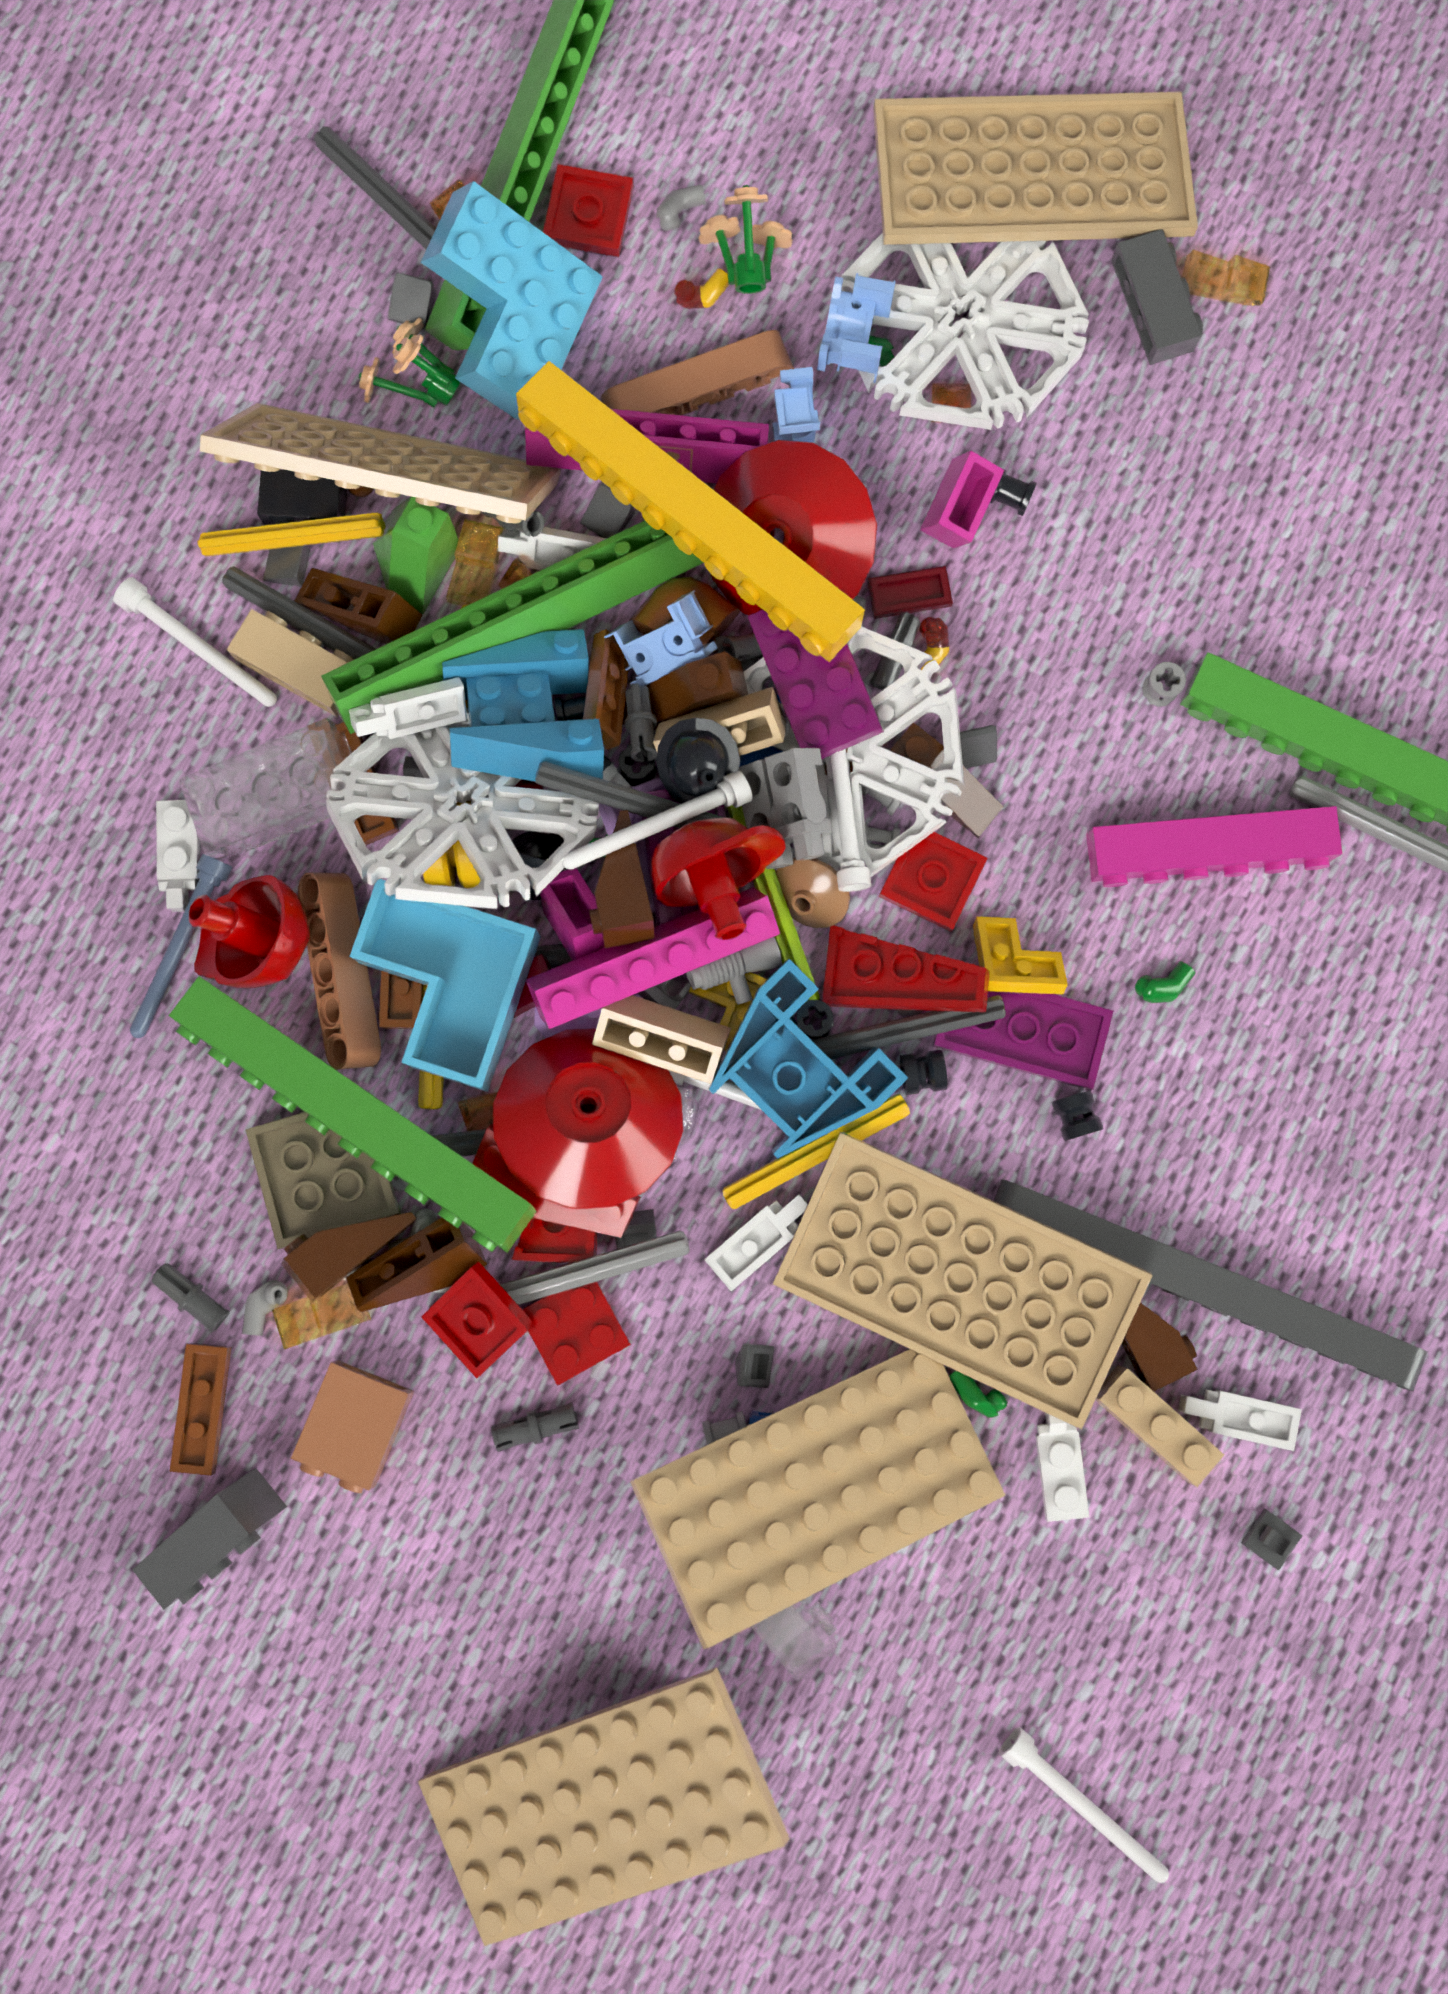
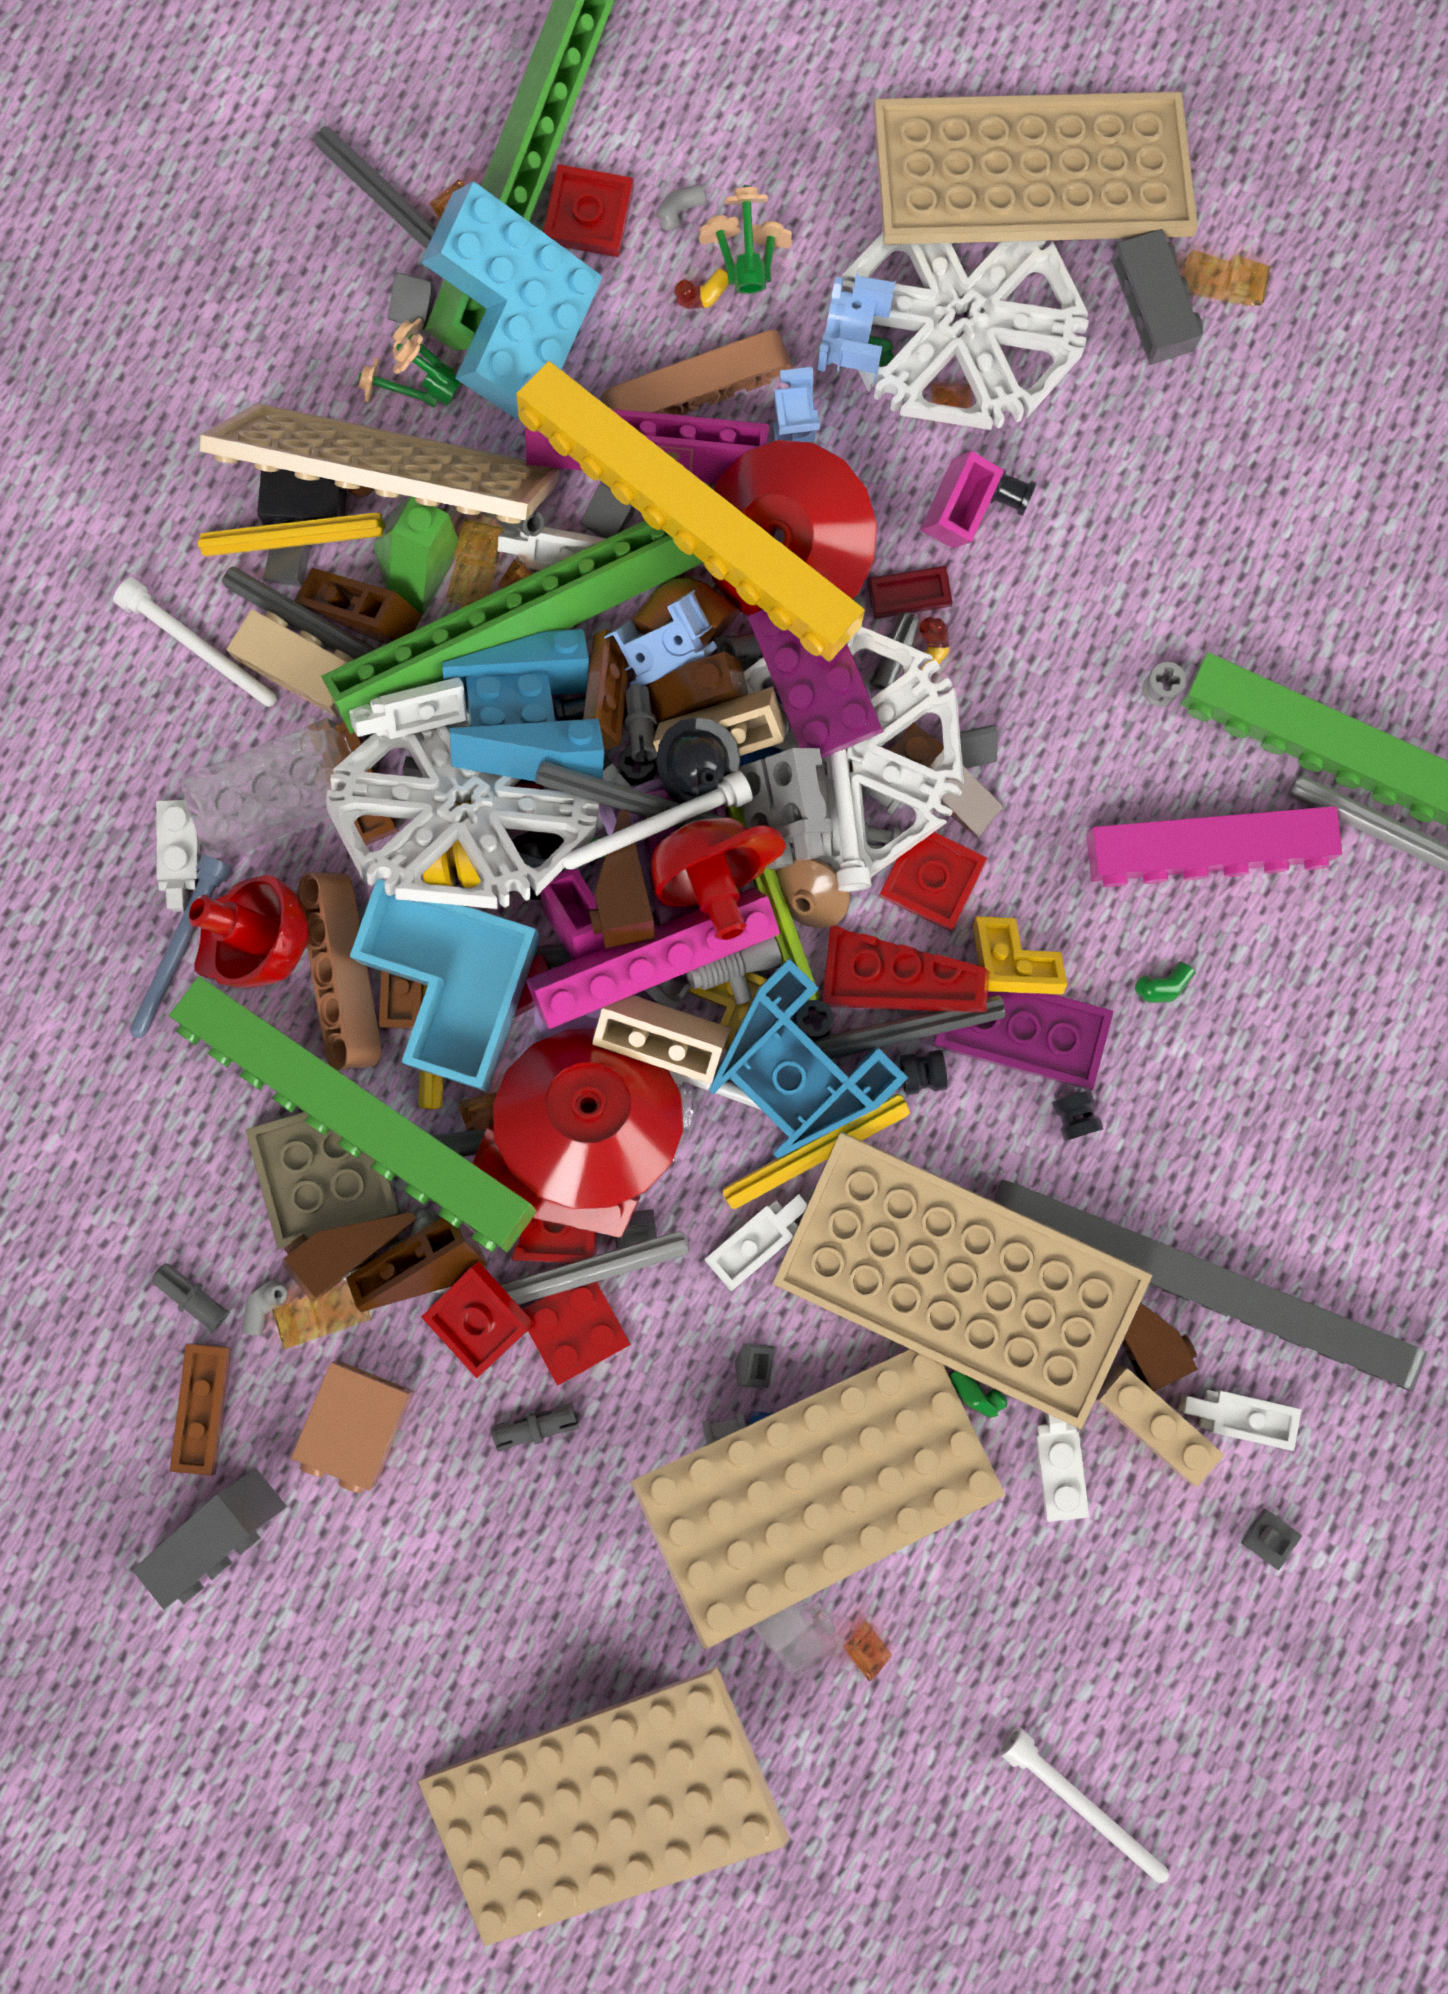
none -> clear orange slope [843,1621,892,1681]

